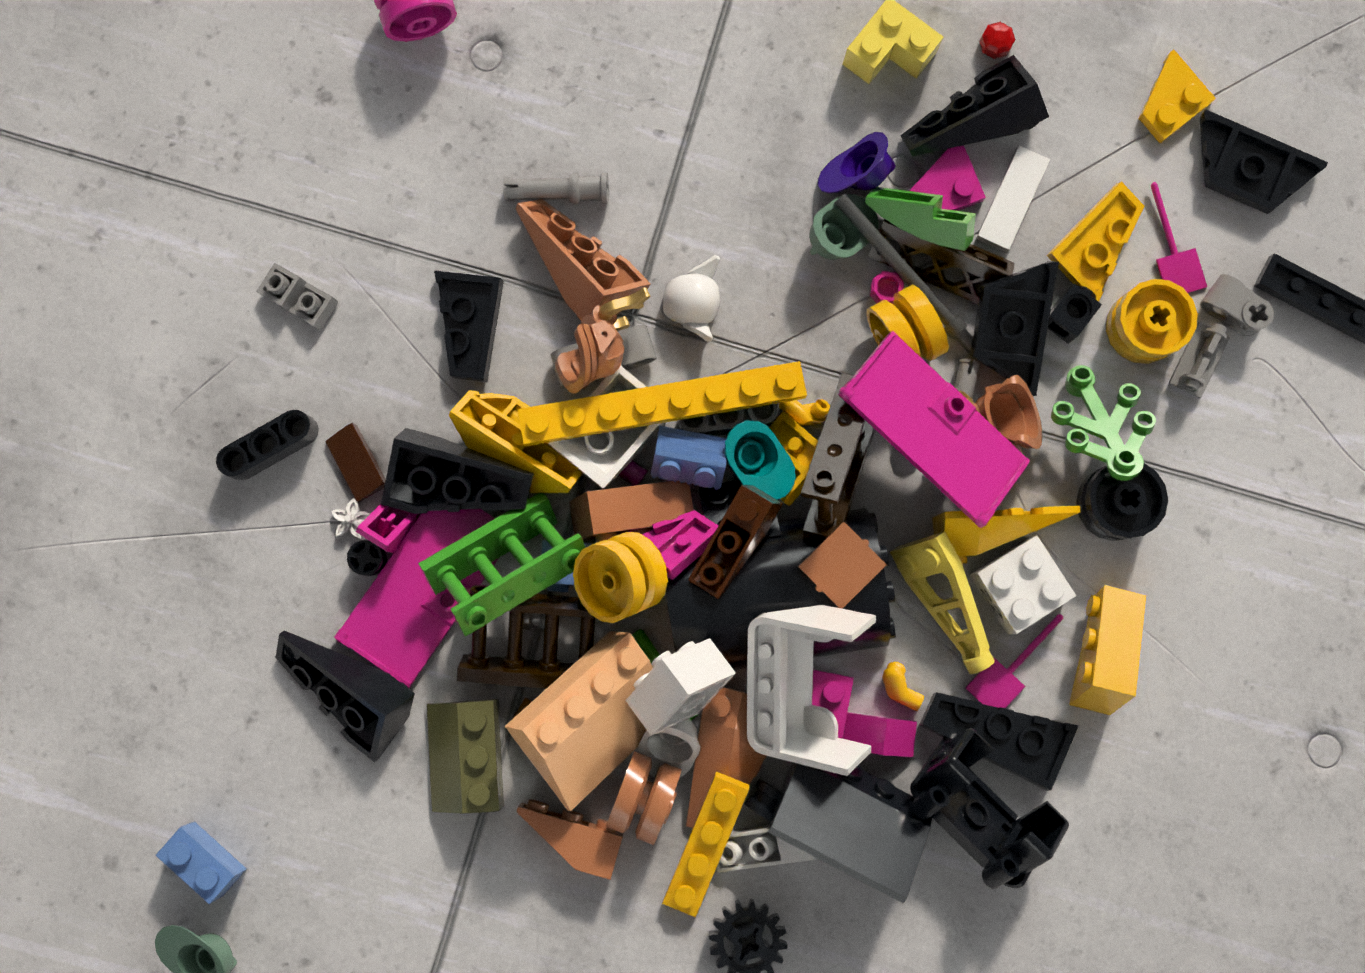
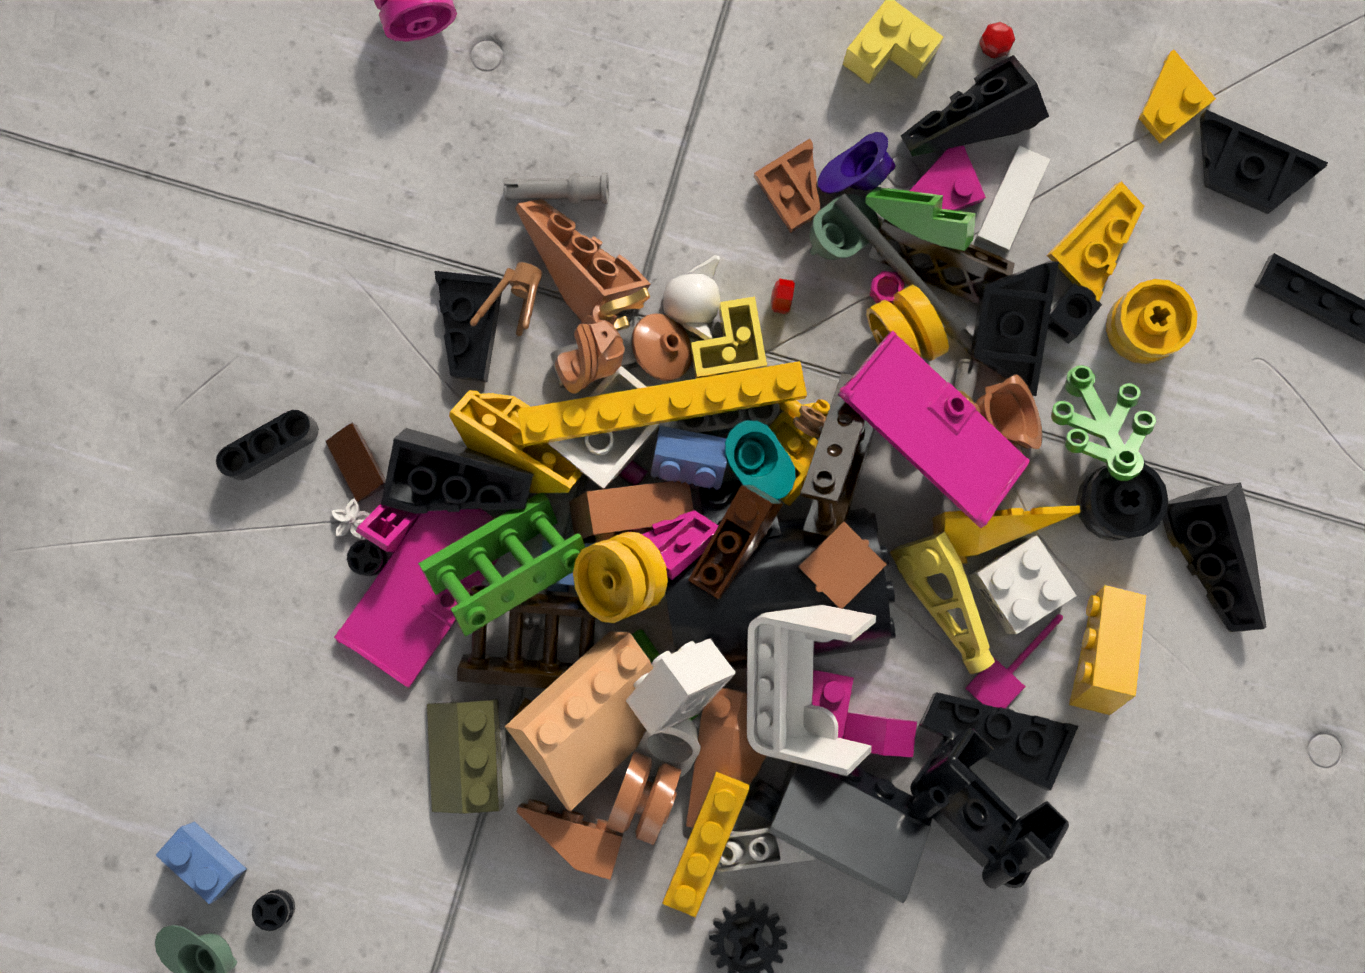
light grey slope [256,263,338,330] -> none
black wedge [275,630,415,762] -> none
yellow arm [882,661,924,711] -> none
dark pink piece [1151,182,1207,293] -> none
light grey hinge [1169,322,1230,398] -> none
light grey piece [1200,274,1274,336] -> none
none -> black wheel [252,889,295,931]
none -> medium nougat plant [470,262,543,336]
none -> nougat dish [632,313,692,381]
none -> light yellow brick [691,296,767,379]
none -> nougat wing [754,139,820,233]
none -> red tile [771,278,795,314]
none -> medium nougat bush [793,405,826,438]
none -> black wedge [1162,482,1267,632]

